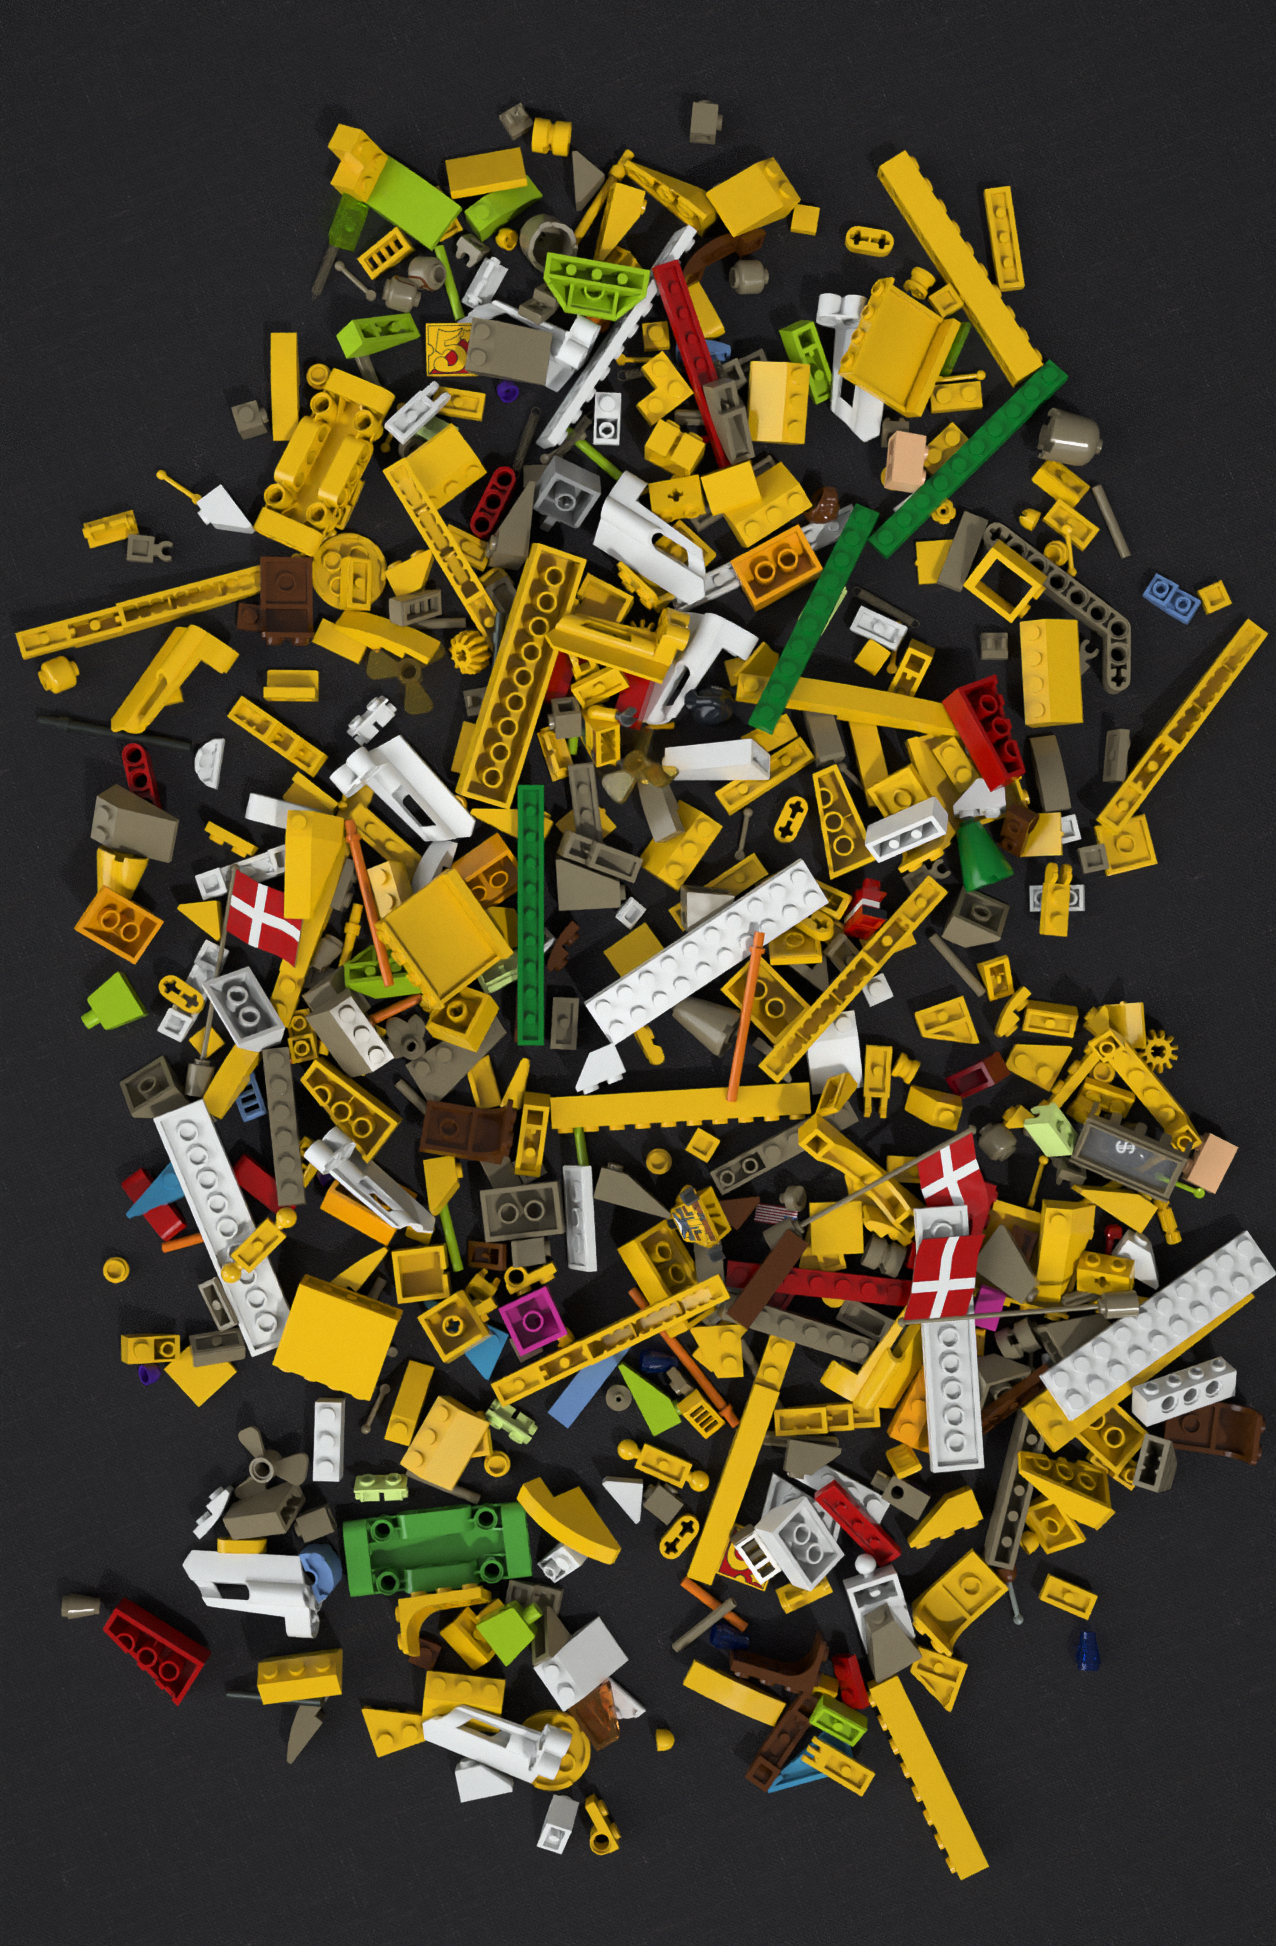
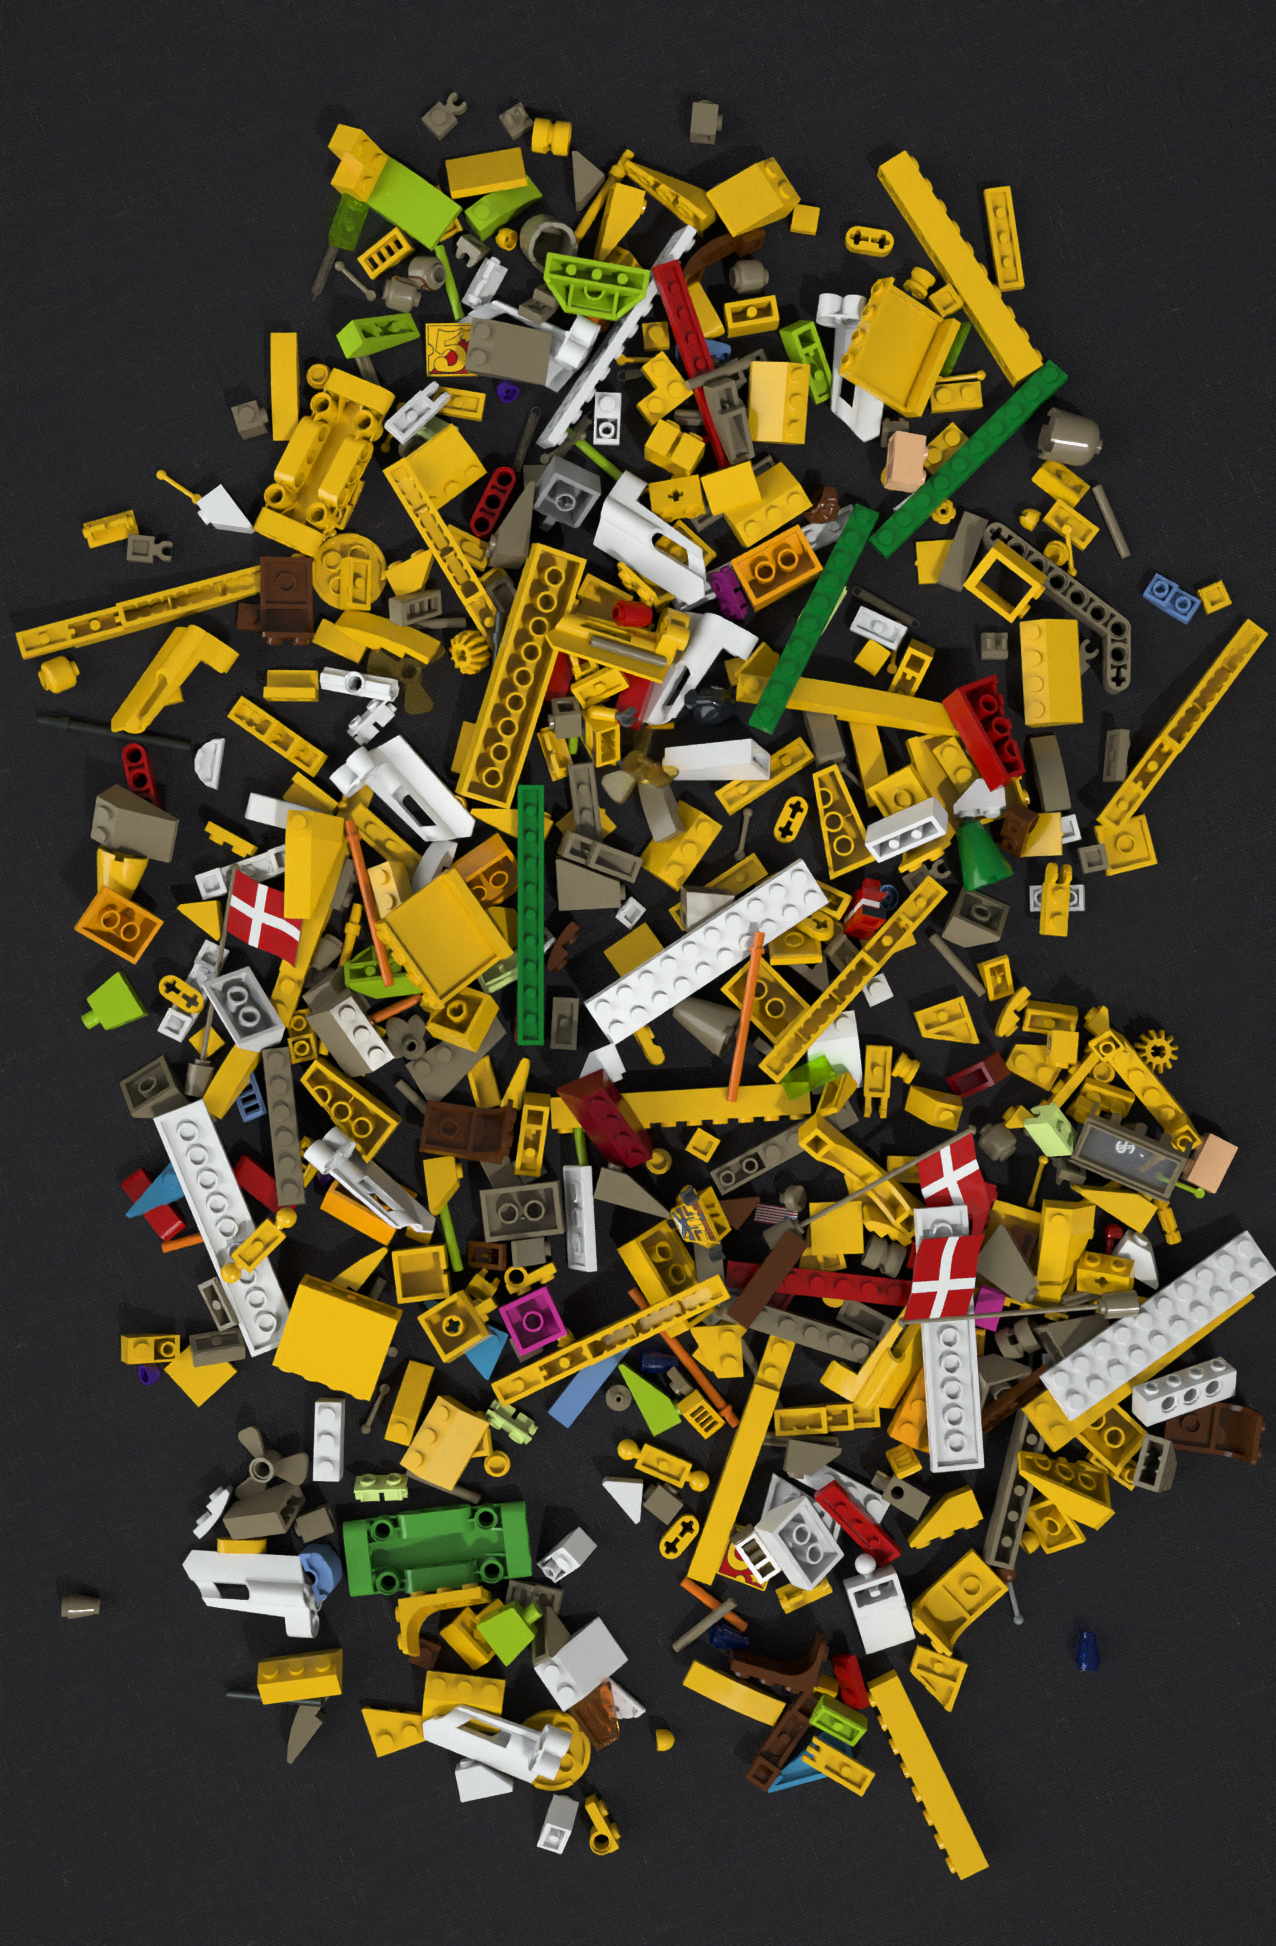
yellow plate [103,1257,130,1283] -> none
red wedge [103,1597,212,1706] -> none
dark tan tile [463,687,487,718] -> none
yellow slope [516,1477,621,1564] -> none
yellow plate [741,713,798,753] -> none
dark tan slope [864,1602,922,1684] -> none
yellow plate [1038,1573,1098,1620] -> none
yellow piece [1104,1001,1146,1048] -> none
none -> white piece [319,667,399,702]
none -> dark tan plate [421,92,467,140]
none -> dark red slope [556,1068,653,1168]
none -> dark tan bar [590,636,667,668]
none -> red brick [612,600,652,628]
none -> dark tan bar [685,355,756,391]
none -> magenta hinge [707,565,748,621]
none -> yellow brick [723,295,779,338]
none -> clear neon green slope [780,1055,838,1101]
none -> tile [879,885,899,911]
none -> yellow brick [1045,1030,1079,1069]

